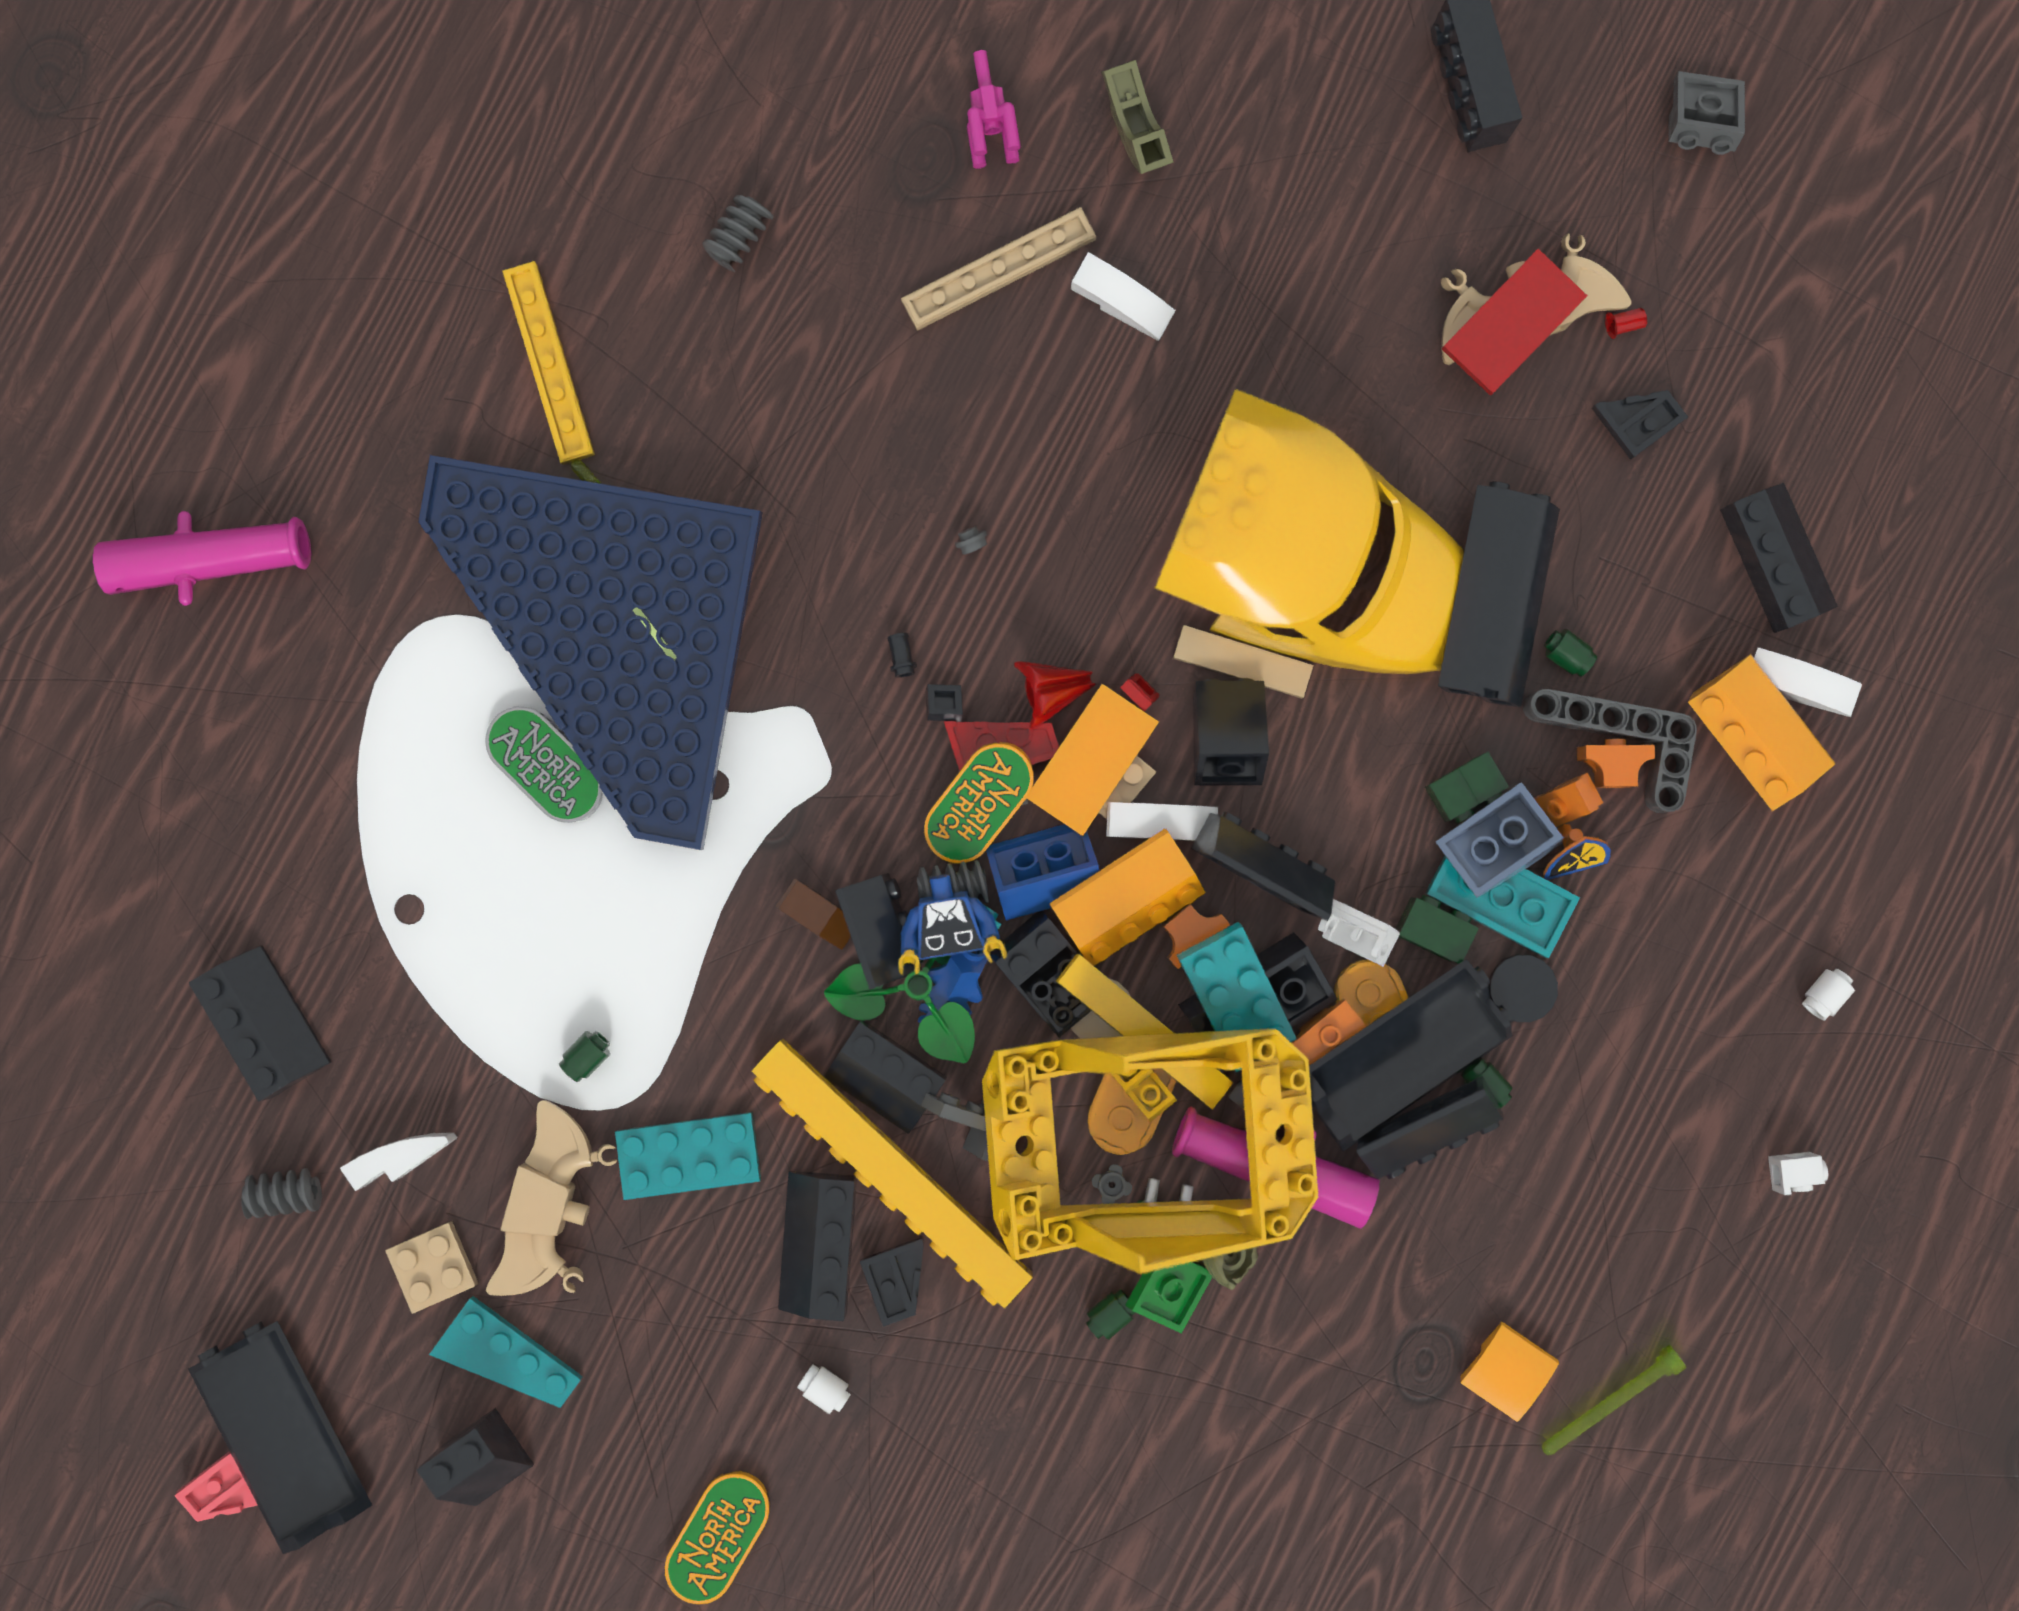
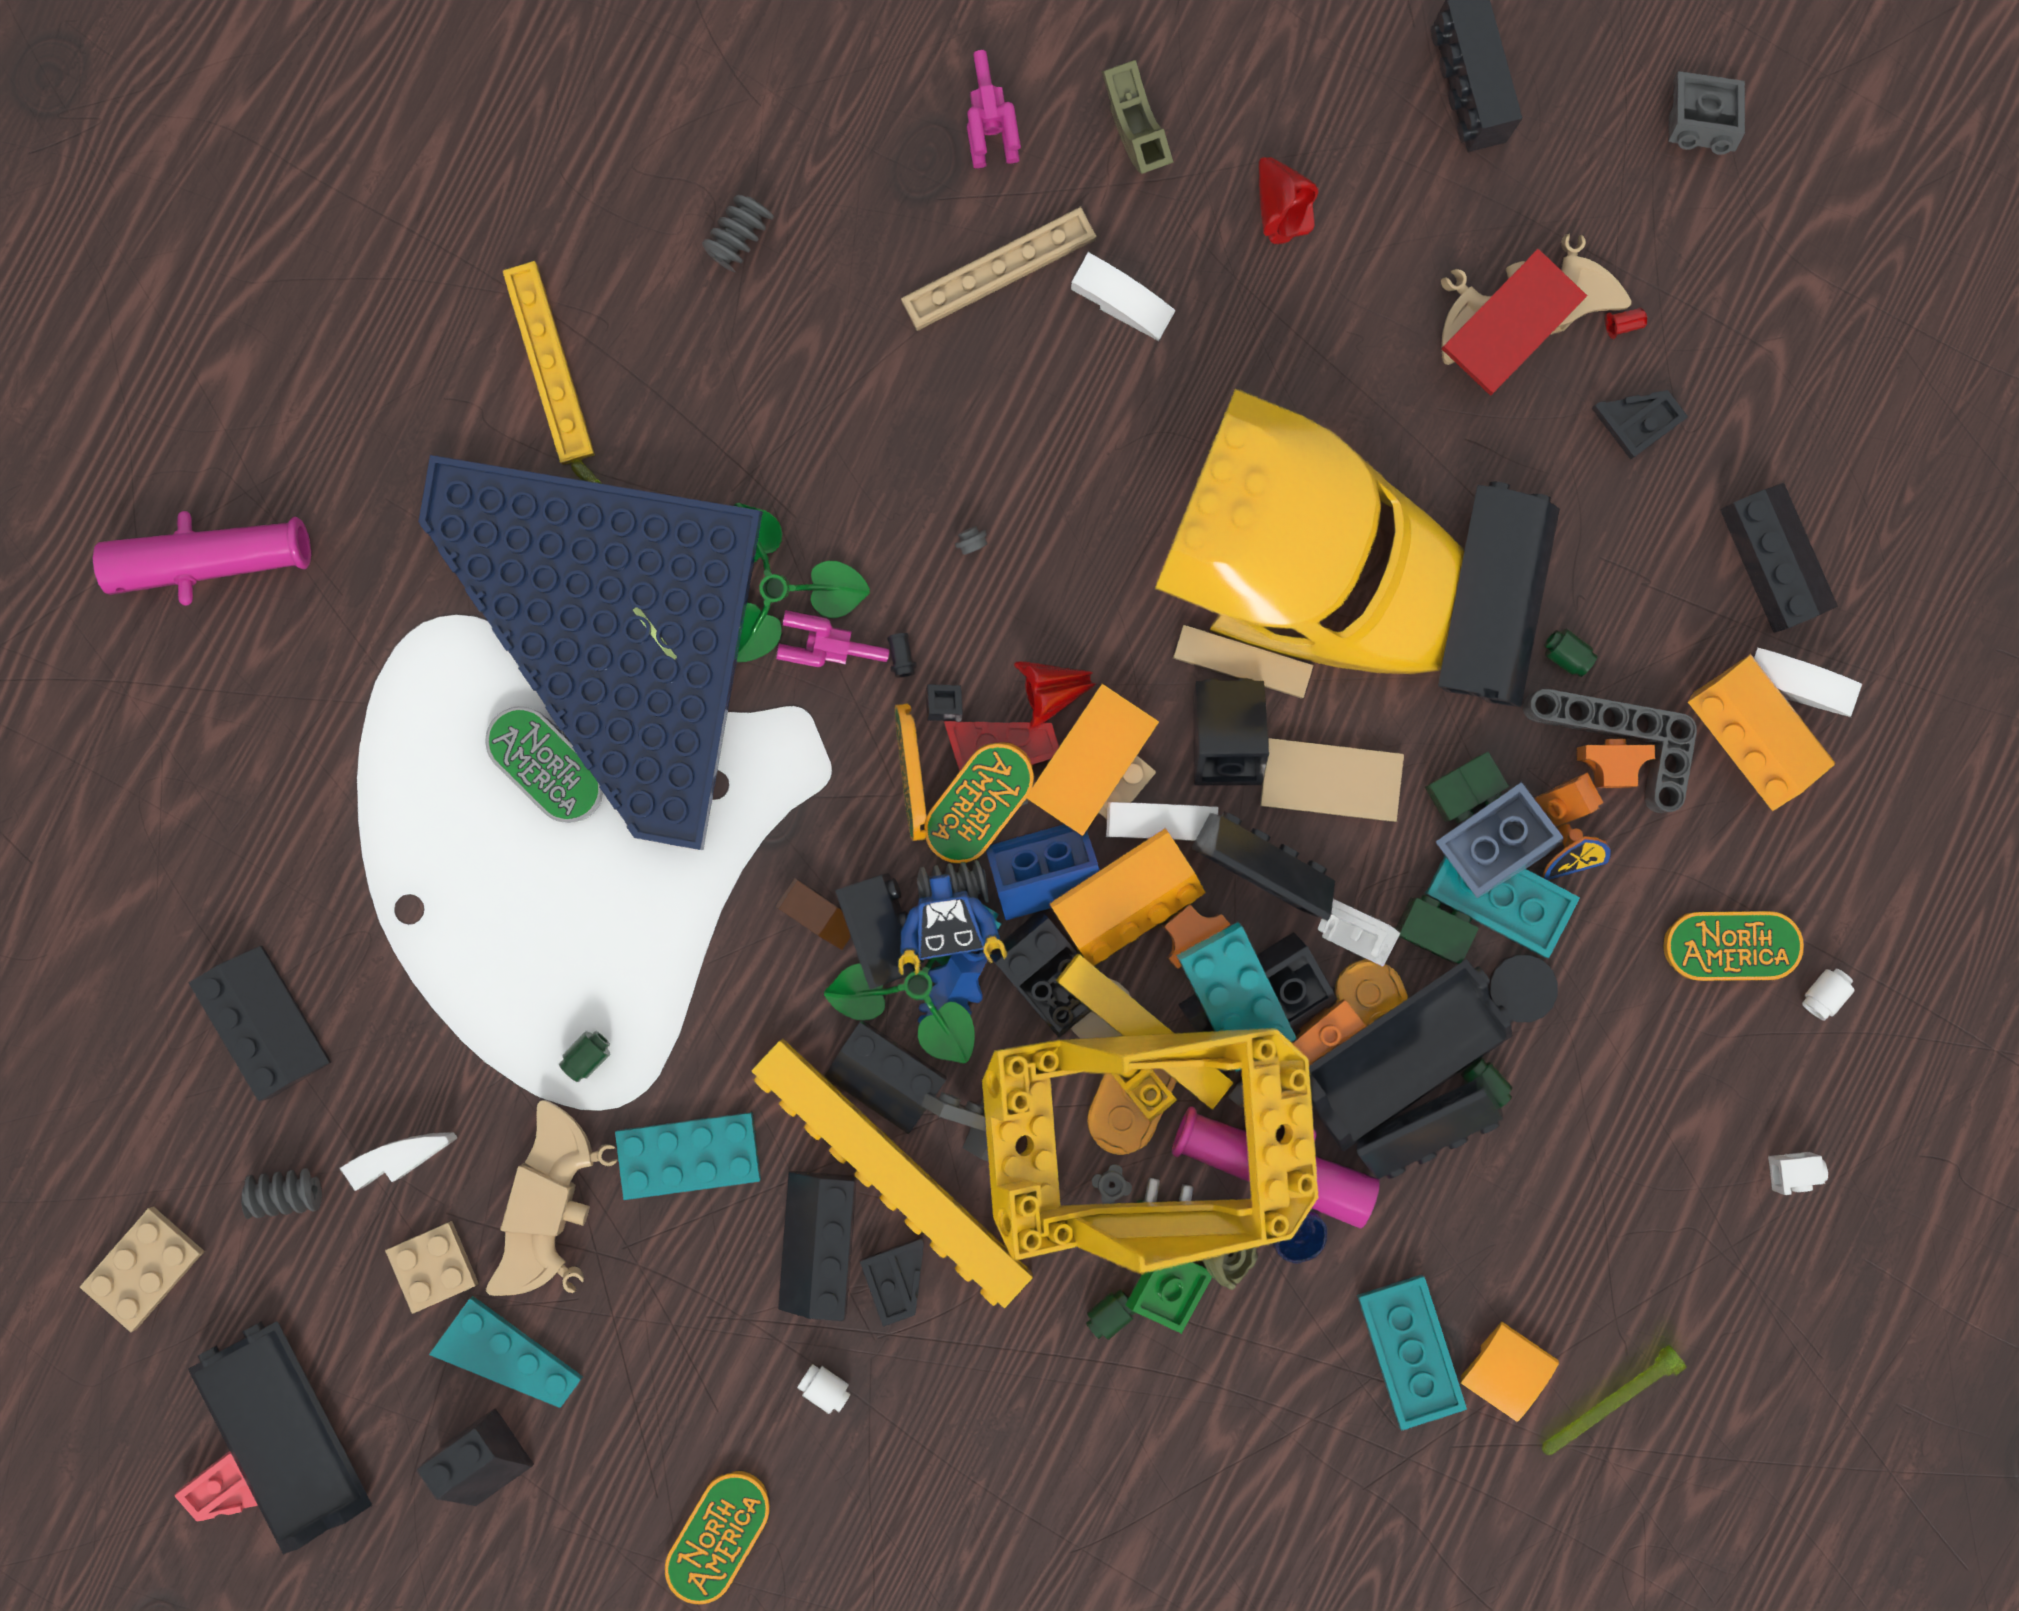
red tile [1120,673,1160,711] -> none
none -> tan plate [80,1206,204,1332]
none -> green plant [734,503,870,662]
none -> dark pink plant [776,610,889,667]
none -> light orange tile [895,703,927,841]
none -> red hat [1259,157,1319,244]
none -> tan tile [1260,738,1404,822]
none -> clear blue piece [1273,1211,1327,1263]
none -> teal plate [1357,1274,1467,1431]
none -> tile [1663,911,1804,981]

